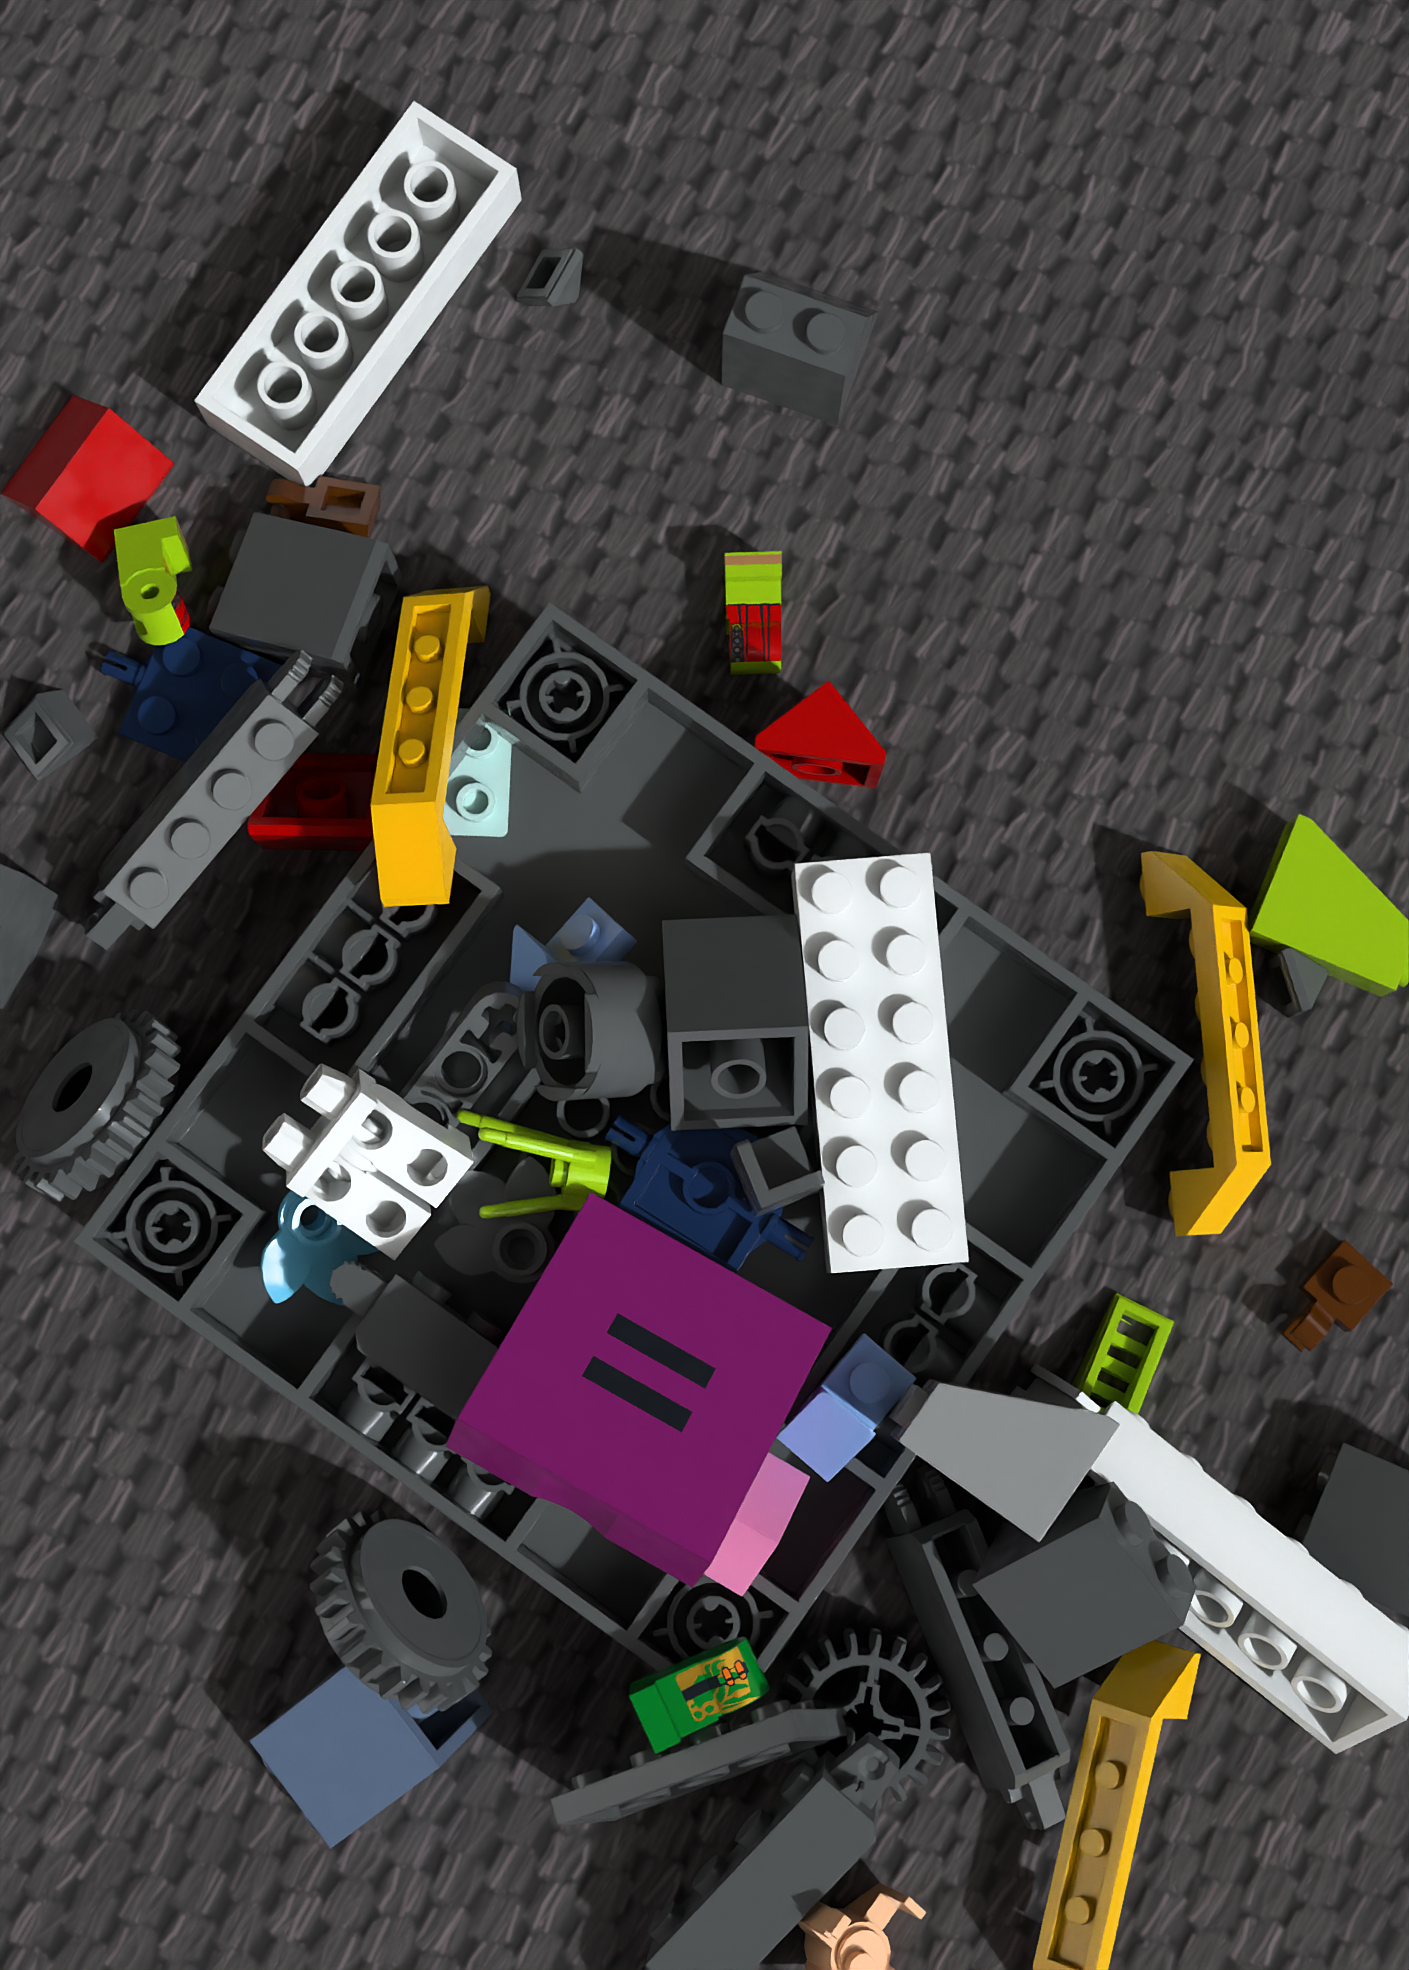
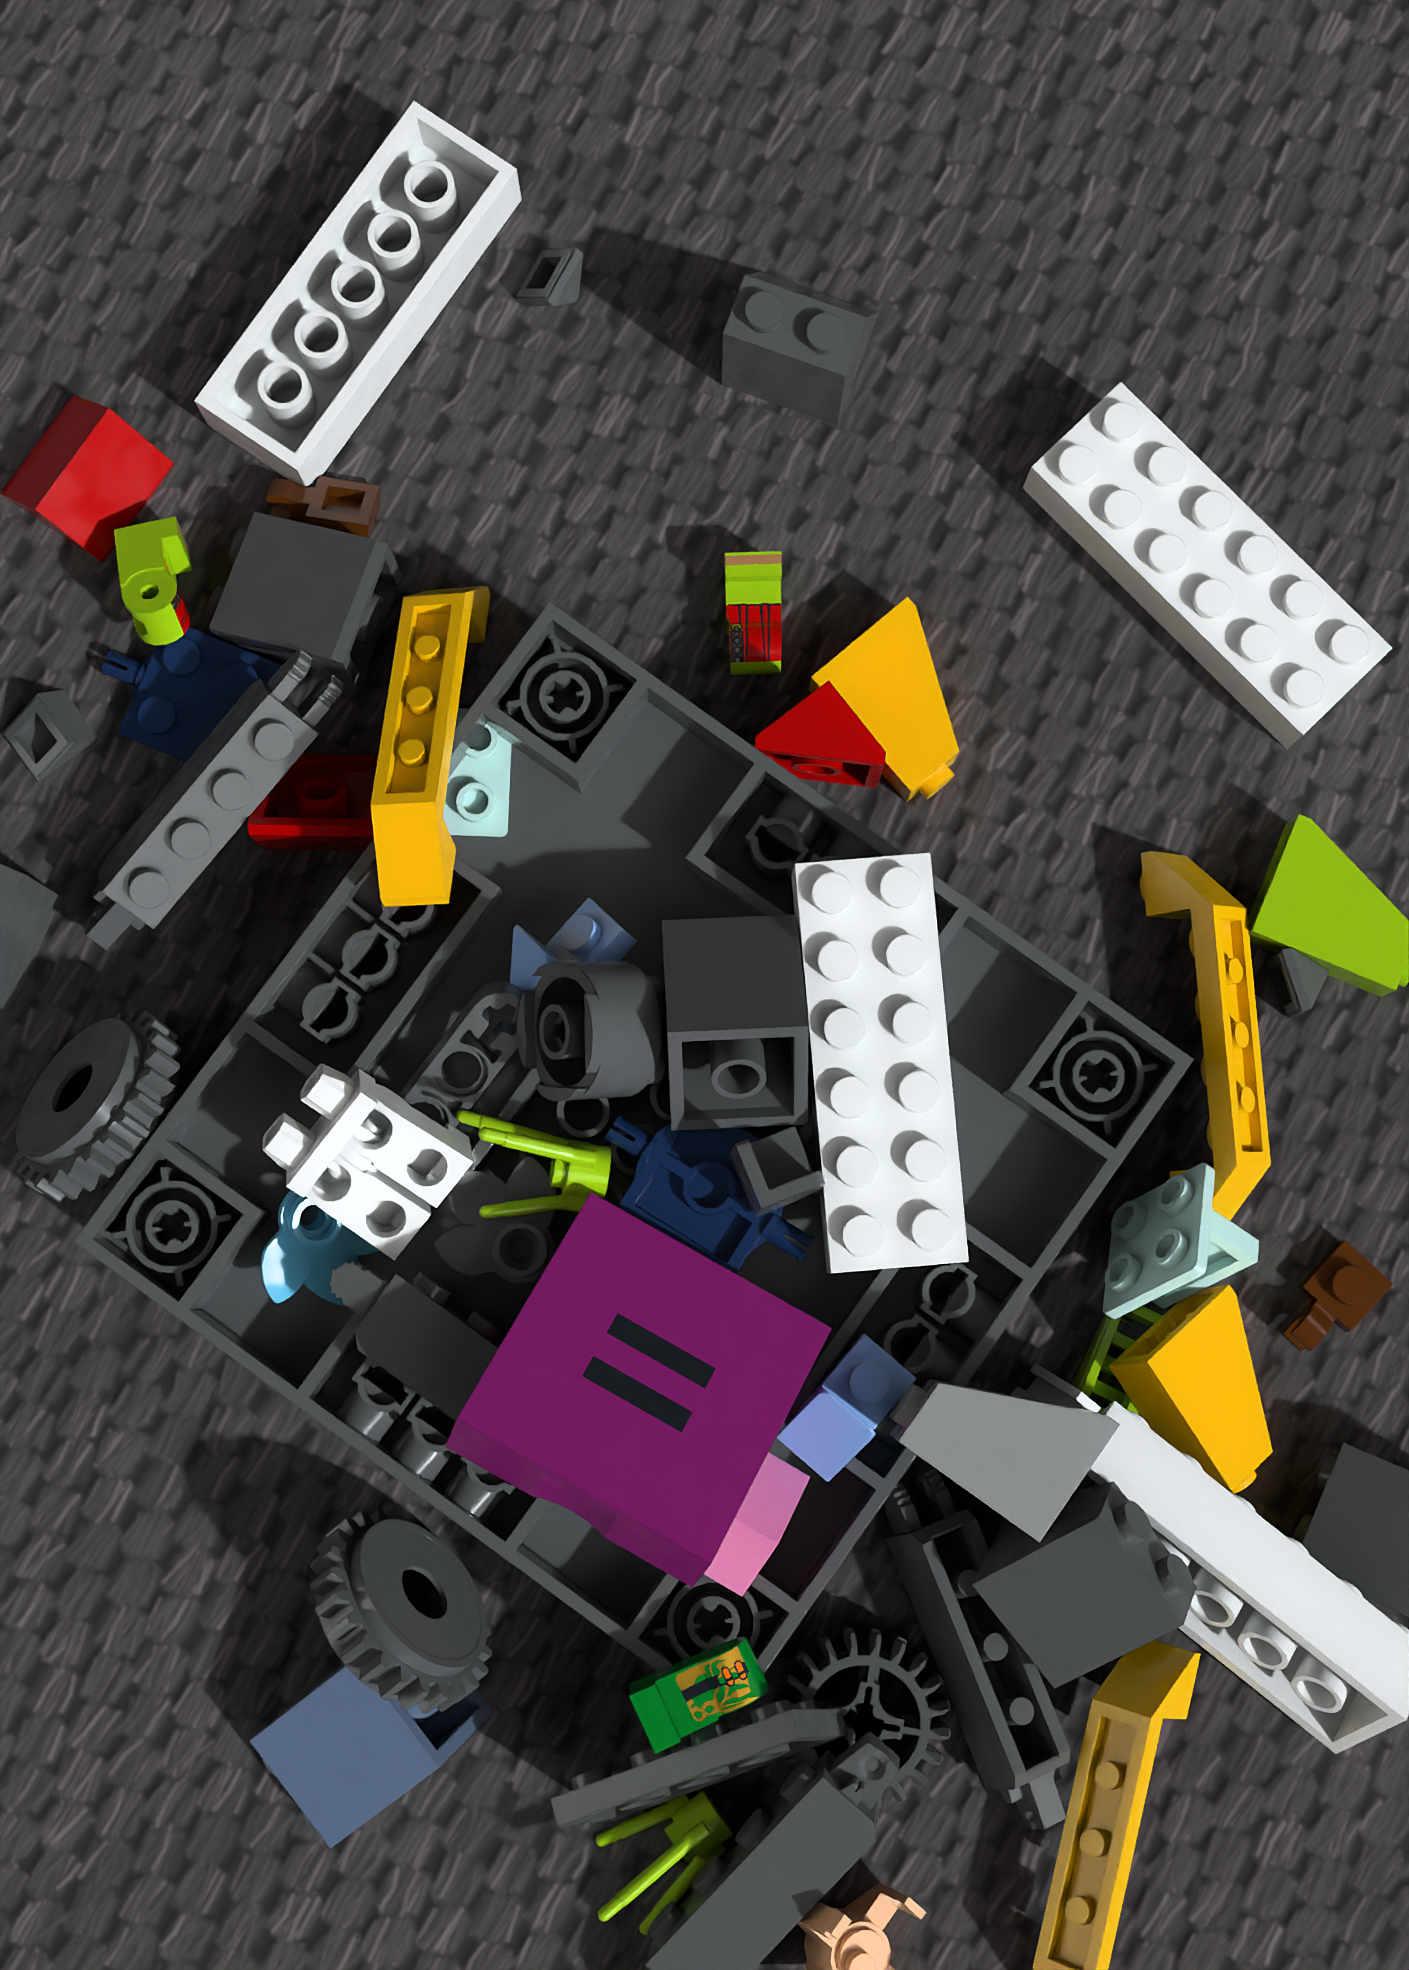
none -> lime plant [596,1791,734,1935]
none -> yellow slope [809,596,959,802]
none -> white brick [1023,382,1392,750]
none -> light aqua bracket [1103,1162,1259,1319]
none -> yellow slope [1109,1284,1273,1494]

